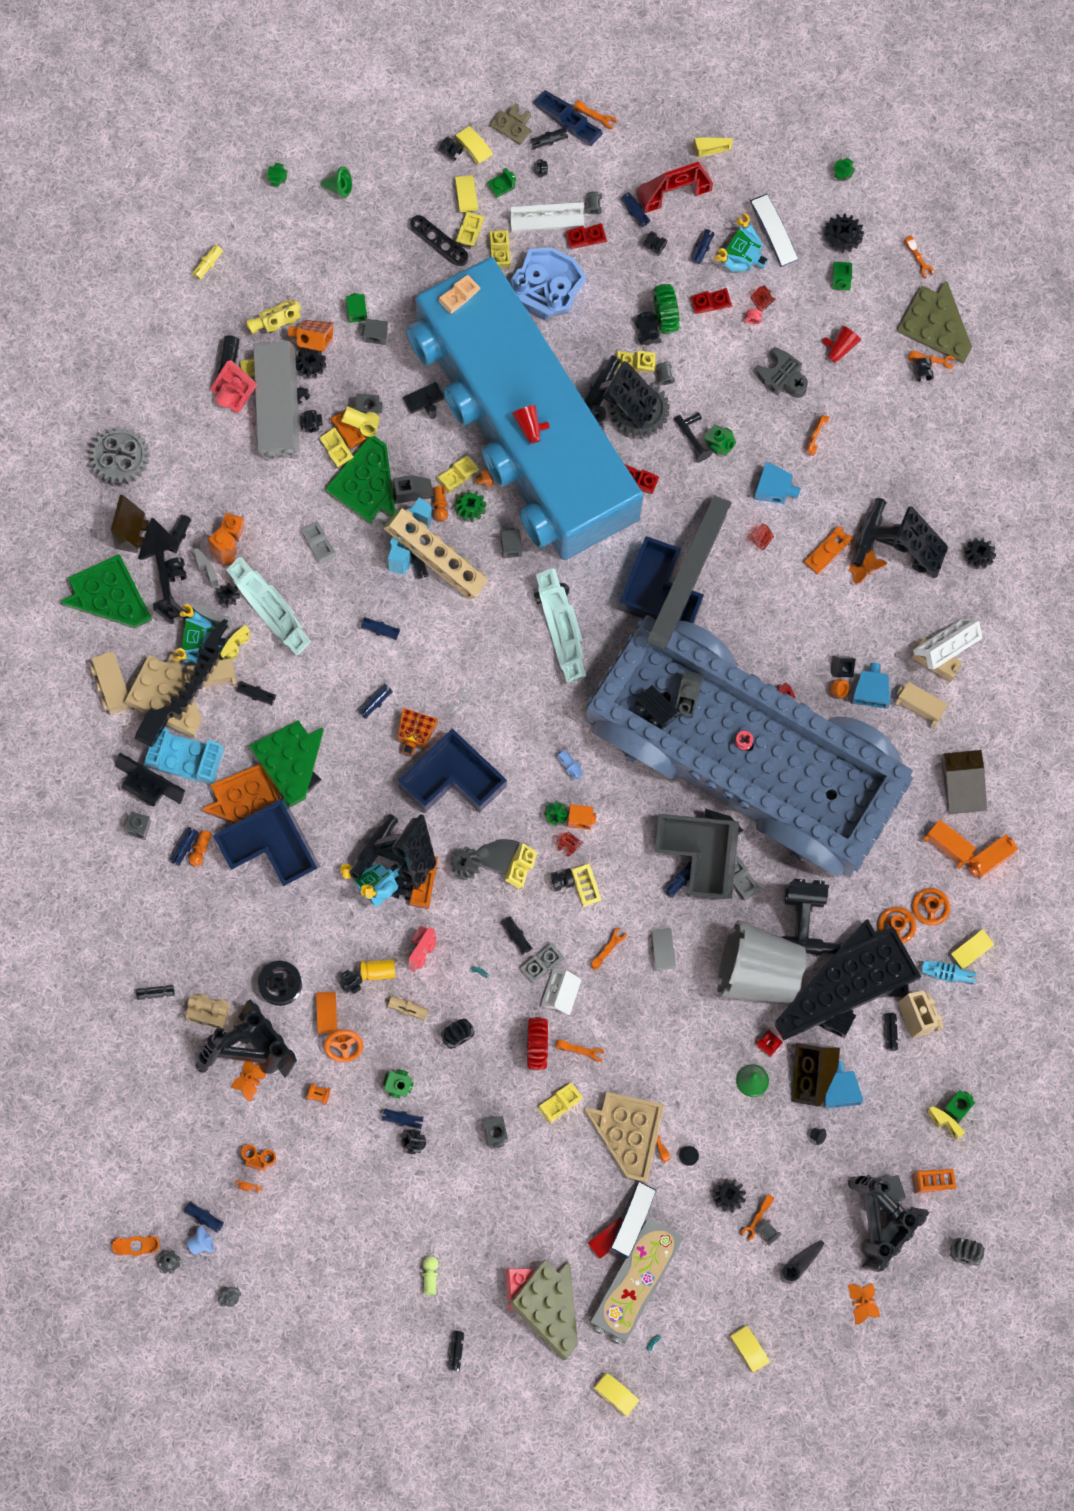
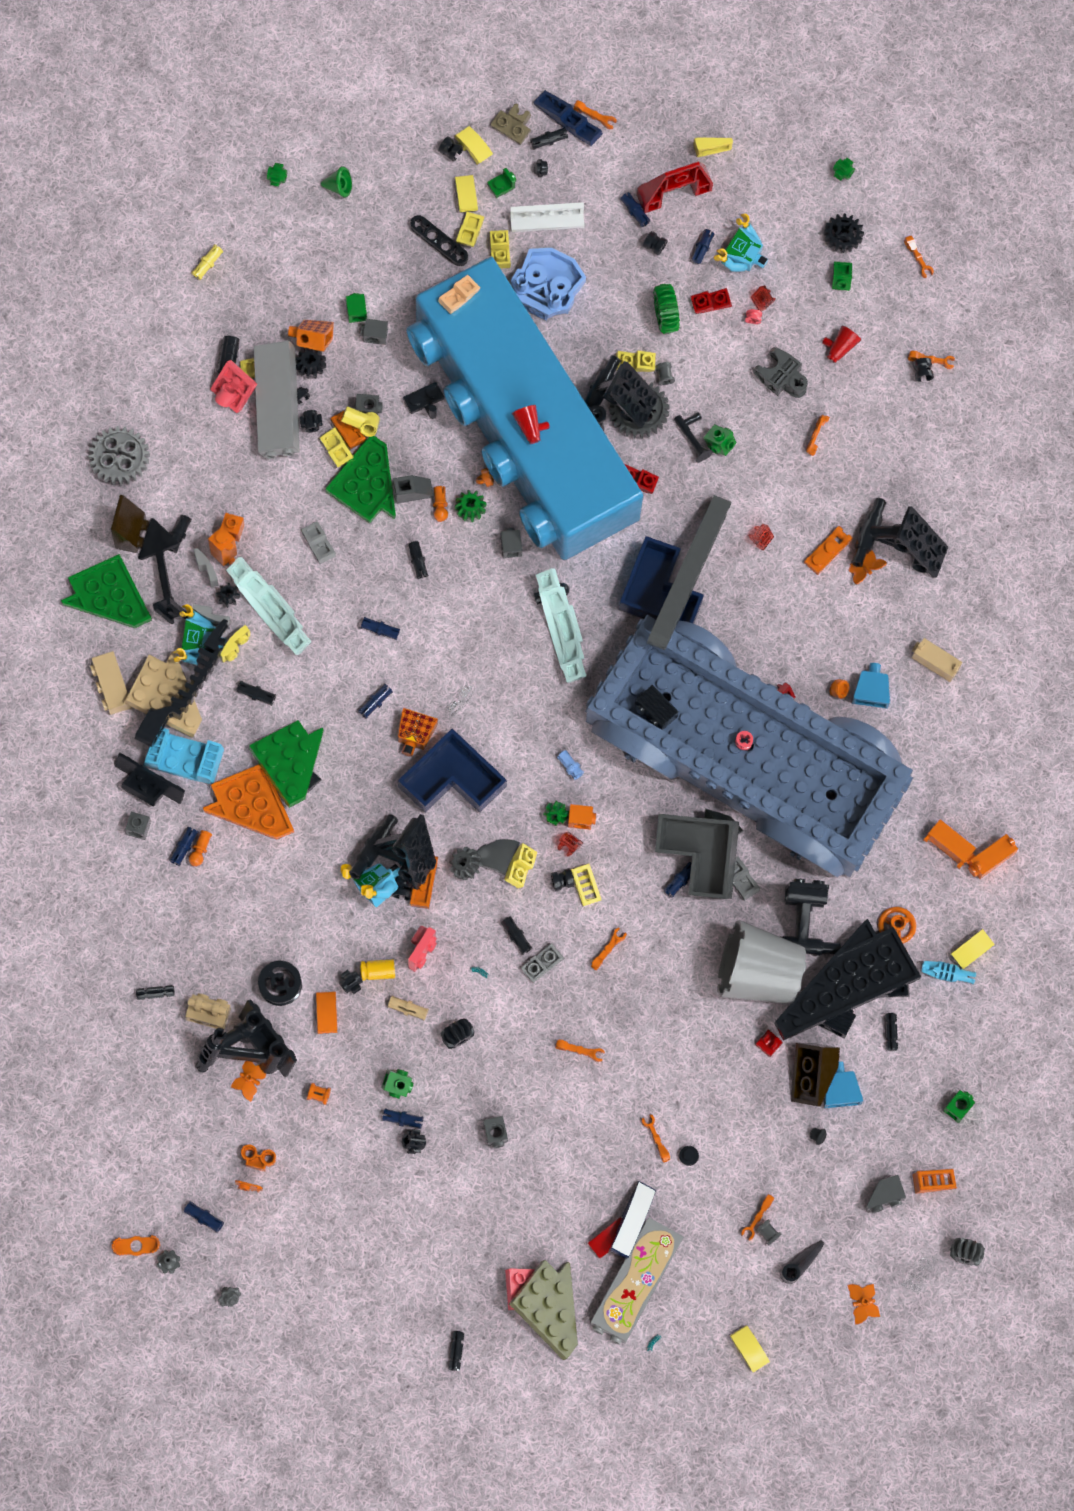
black wheel [166,557,187,582] -> none
tan brick [184,658,237,687] -> none
light blue piece [187,1226,215,1255] -> none
dark blue piece [213,798,321,886] -> none
light yellow brick [245,299,301,335] -> none
orange piece [324,1029,363,1062] -> none
tan brick [383,508,488,600] -> none
medium azure plate [388,498,431,574] -> none
yellowish green pin [422,1256,438,1295] -> none
light yellow slope [437,455,479,494] -> none
red gear [527,1017,548,1070] -> none
light yellow slope [538,1083,583,1124] -> none
white panel [541,969,581,1015] -> none
red slope [566,223,607,249] -> none
tan wing [585,1092,665,1183] -> none
dark grey bush [586,191,602,214] -> none
light yellow slope [594,1373,640,1416] -> none
black piece [634,311,662,345] -> none
light grey slope [652,928,676,971] -> none
dark grey slope [675,670,704,718] -> none
black gear [713,1178,746,1213] -> none
green hat [736,1064,769,1097] -> none
white slope [750,193,798,267] -> none
dark azure torso [754,462,801,504] -> none
black slope [831,655,856,677] -> none
black plate [848,1175,930,1272] -> none
tan brick [895,681,948,727] -> none
olive wing [897,281,972,364] -> none
tan brick [898,990,944,1038] -> none
orange piece [912,888,951,925] -> none
white fence [913,619,982,669] -> none
light yellow slope [927,1106,965,1140] -> none
slope [941,750,987,814] -> none
black gear [964,537,996,570] -> none

